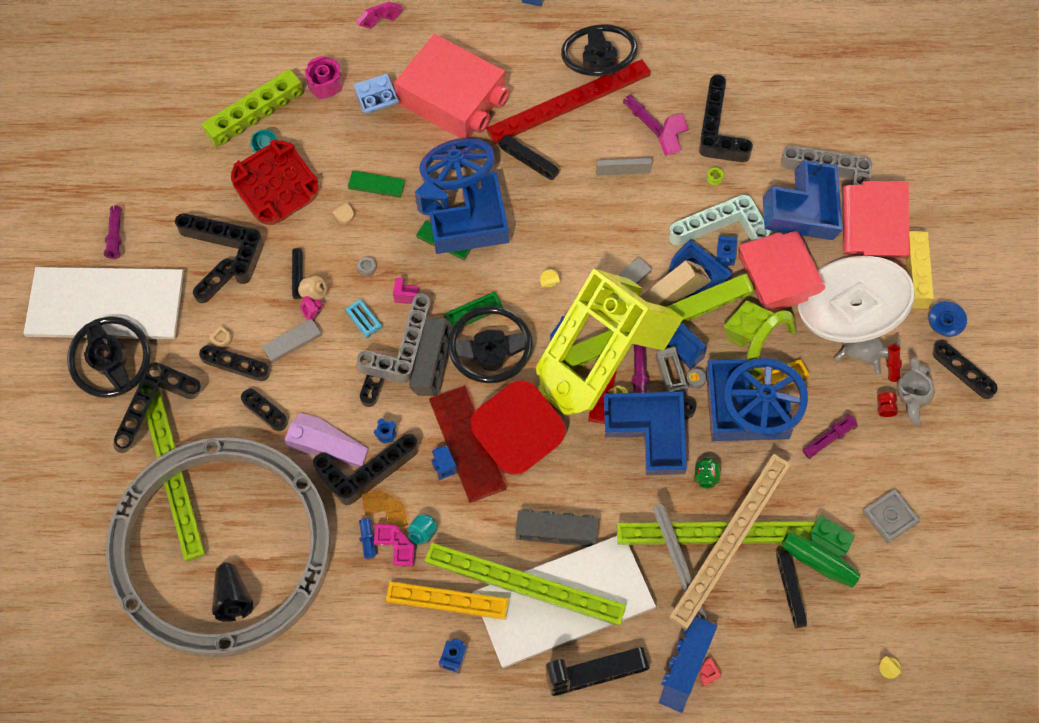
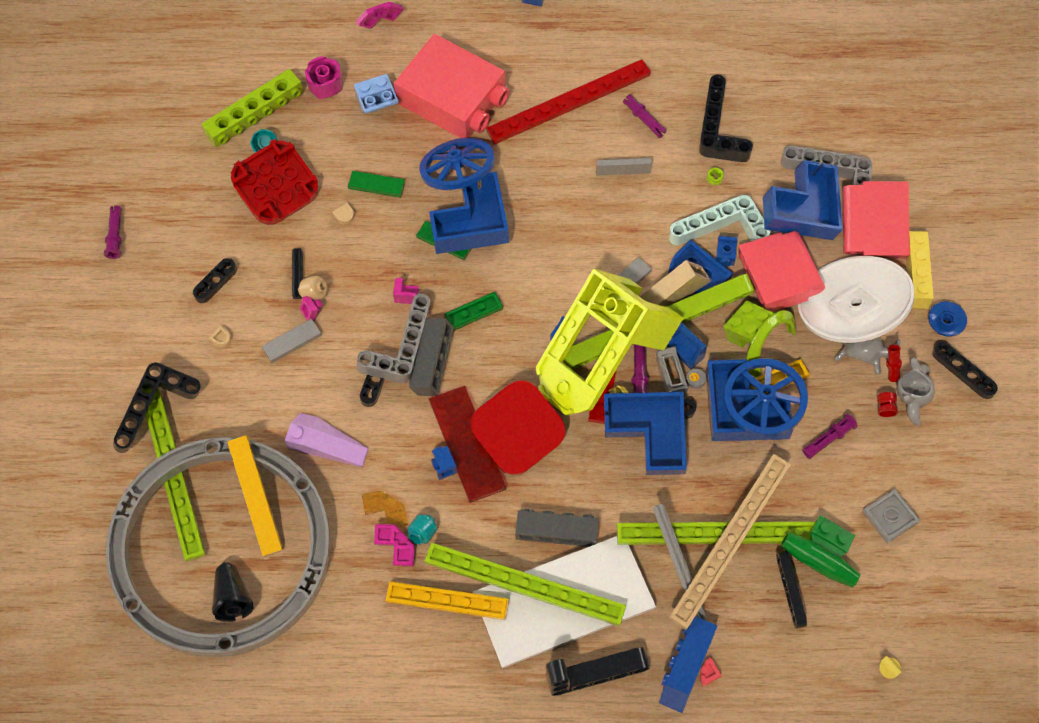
white tile [23,267,184,339] -> none
black piece [67,316,151,398] -> none
black beam [175,213,264,284] -> none
black beam [199,345,270,381] -> none
black beam [241,389,288,431] -> none
black beam [313,434,419,505] -> none
medium azure tile [345,299,382,338] -> none
light grey tile [357,257,376,276] -> none
blue axle [359,518,376,559] -> none
blue brick [374,418,396,443] -> none
blue tile [415,180,449,216] -> none
blue brick [439,638,467,674] -> none
black piece [448,306,533,383] -> none
black beam [498,135,559,180] -> none
light yellow plate [540,270,560,288] -> none
black piece [561,24,638,78] -> none
dark pink tile [659,113,689,156] -> none
green head [694,458,721,489] -> none
none -> yellow tile [227,435,283,556]

